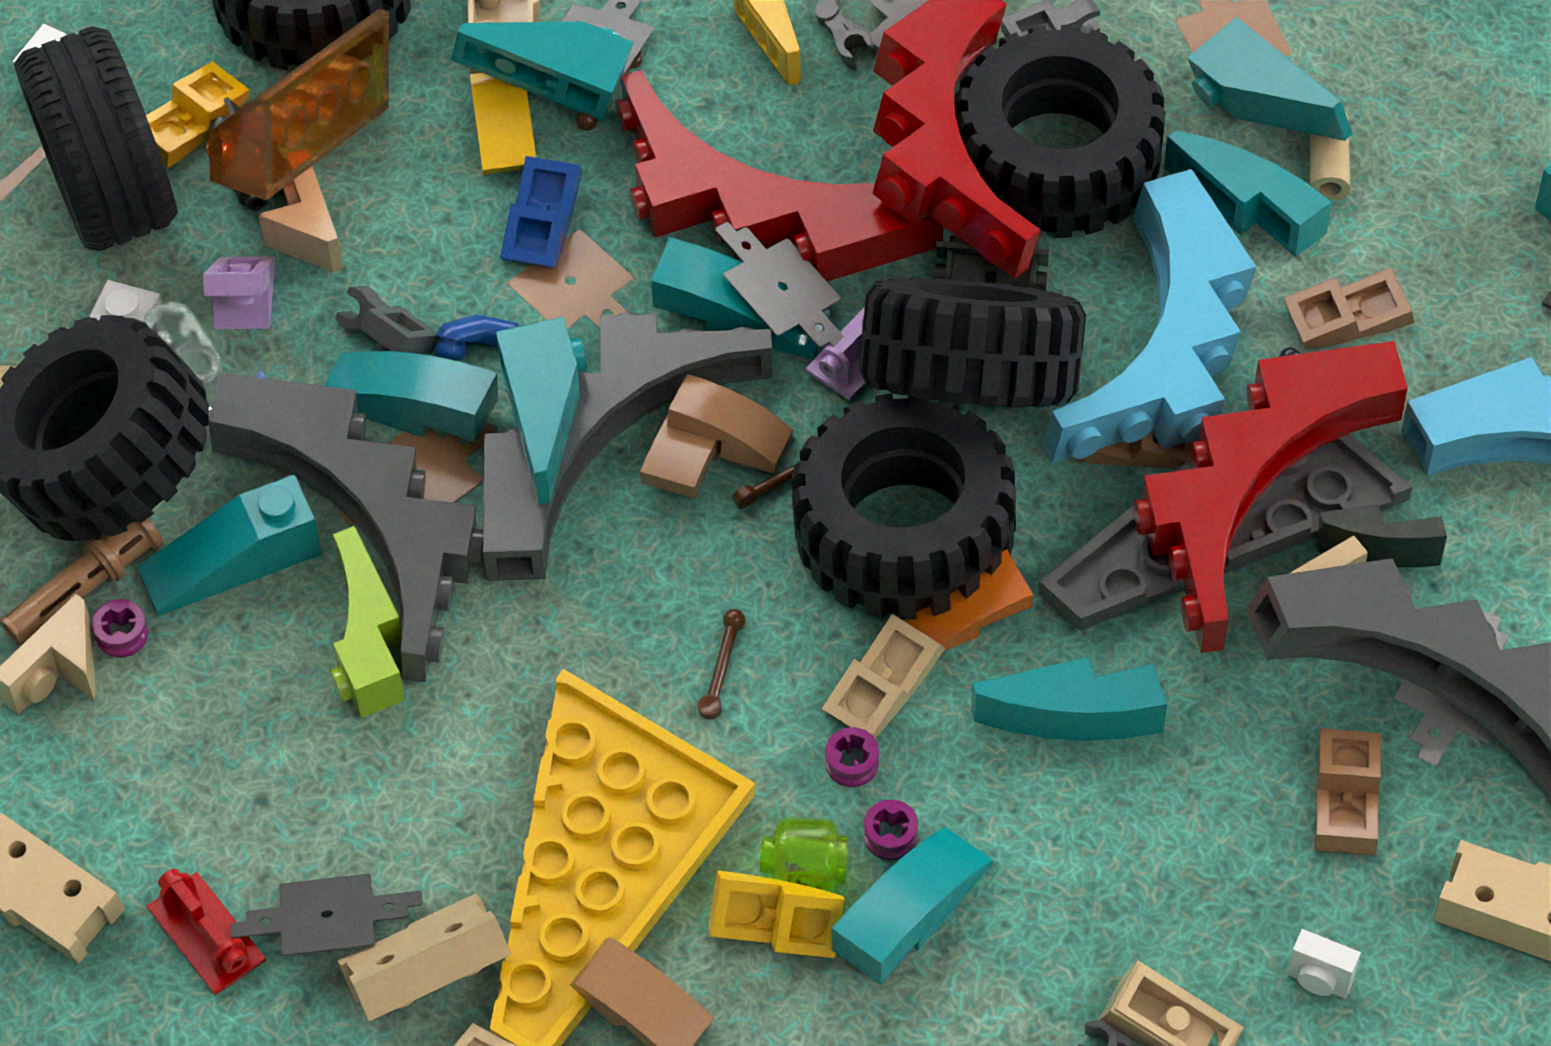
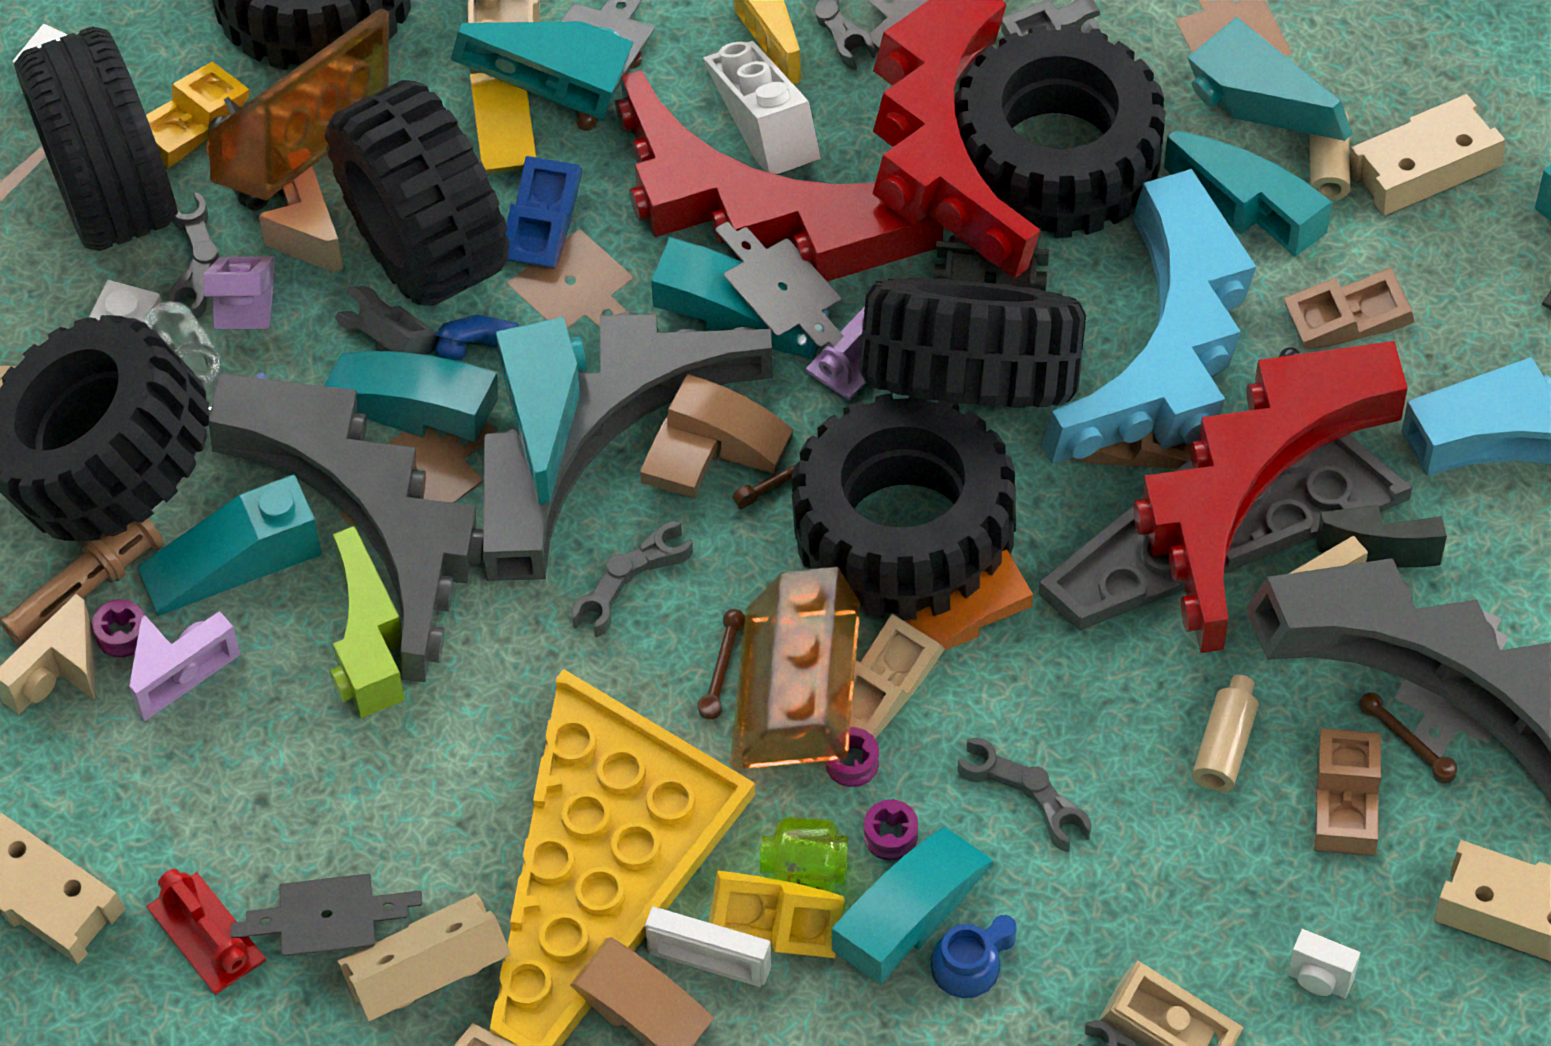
teal slope [971,657,1167,741] -> none
none -> lavender slope [129,611,241,722]
none -> dark grey piece [167,192,219,320]
none -> black tyre [325,80,510,306]
none -> dark grey piece [572,521,693,637]
none -> white tile [645,906,771,987]
none -> white slope [703,41,821,175]
none -> clear orange slope [730,567,860,769]
none -> blue piece [931,915,1017,998]
none -> dark grey piece [958,738,1091,852]
none -> tan cylinder [1192,675,1259,792]
none -> tan piece [1350,94,1505,216]
none -> reddish brown hinge [1359,692,1457,783]

